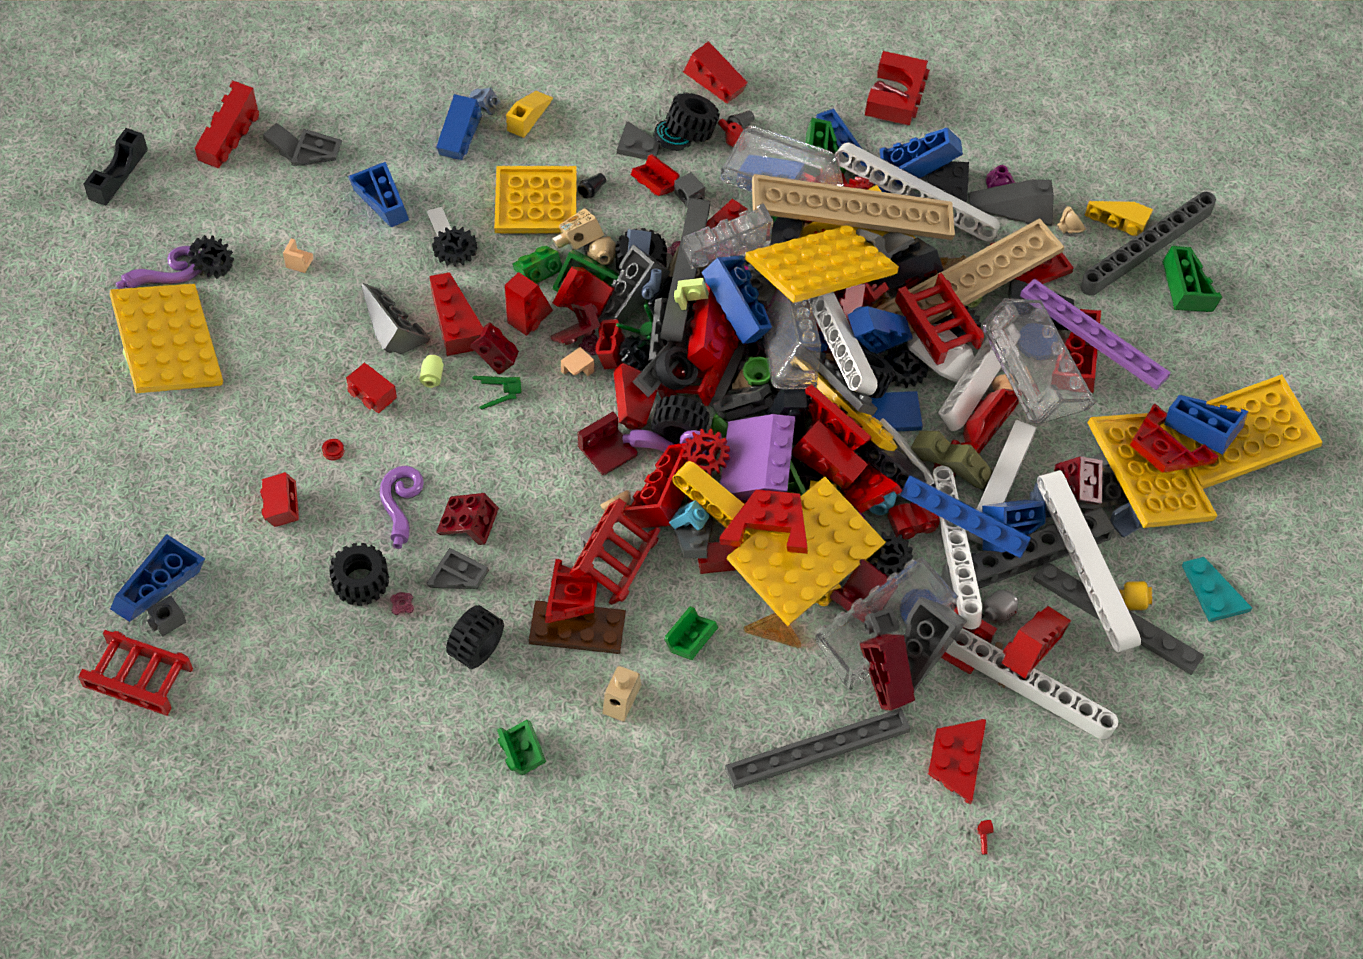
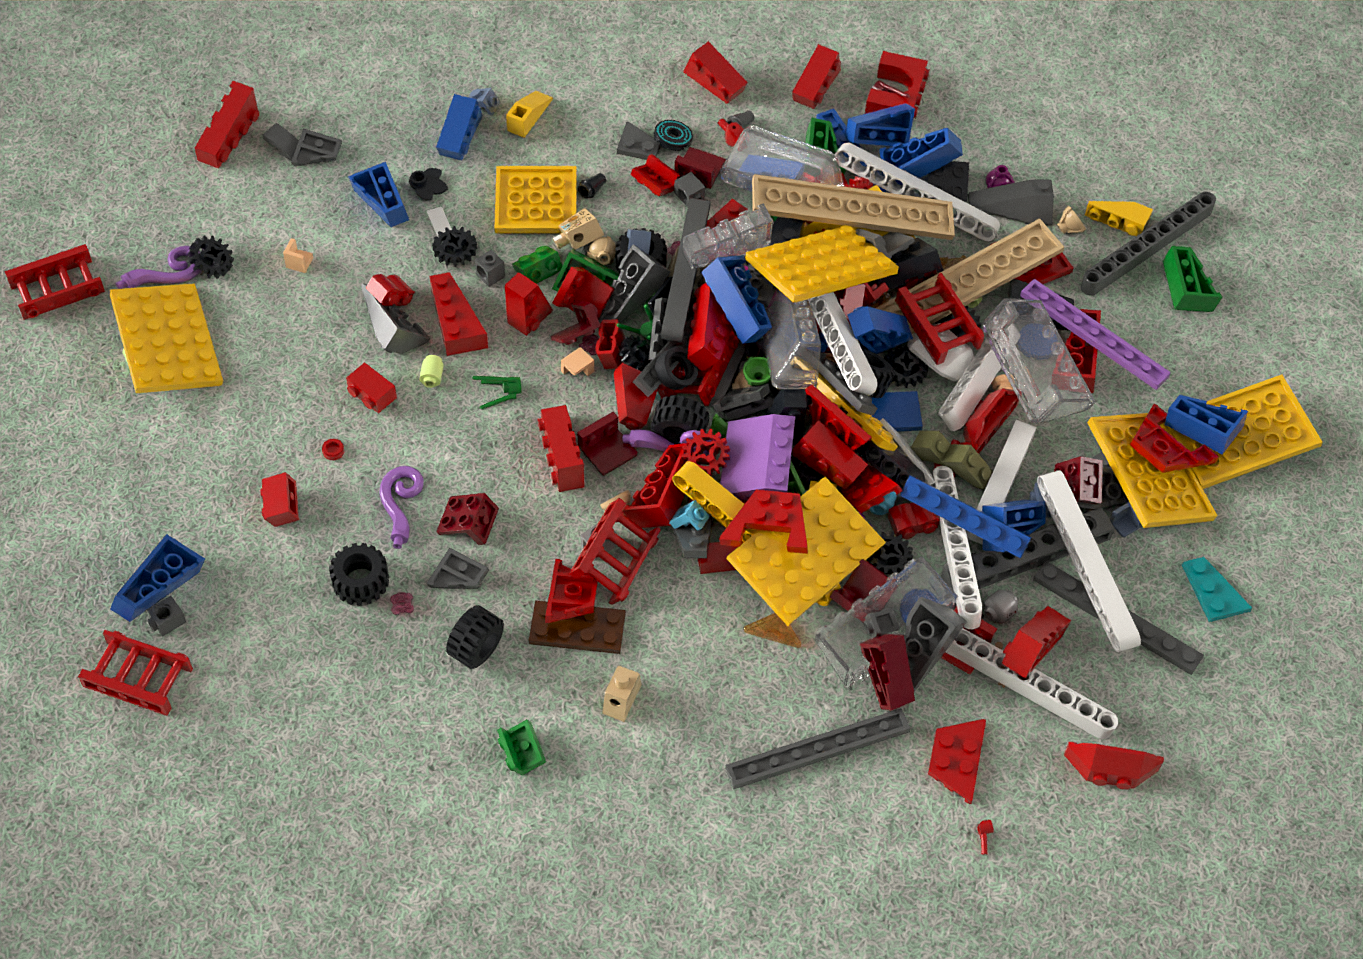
black arch [83,128,148,206] -> none
dark red bracket [471,322,519,374] -> none
sand blue arm [641,268,662,299] -> none
green bracket [664,606,719,660] -> none
black tyre [666,92,720,142] -> none
yellowish green bracket [674,278,709,310] -> none
yellow head [1119,581,1152,611] -> none
none -> red fence [4,244,105,320]
none -> red brick [366,274,415,306]
none -> black plate [409,168,448,200]
none -> dark grey brick [475,250,505,287]
none -> red wedge [537,405,584,492]
none -> dark red bracket [674,147,726,189]
none -> red wedge [792,44,841,109]
none -> blue wedge [845,103,915,146]
none -> red wedge [1064,742,1164,790]

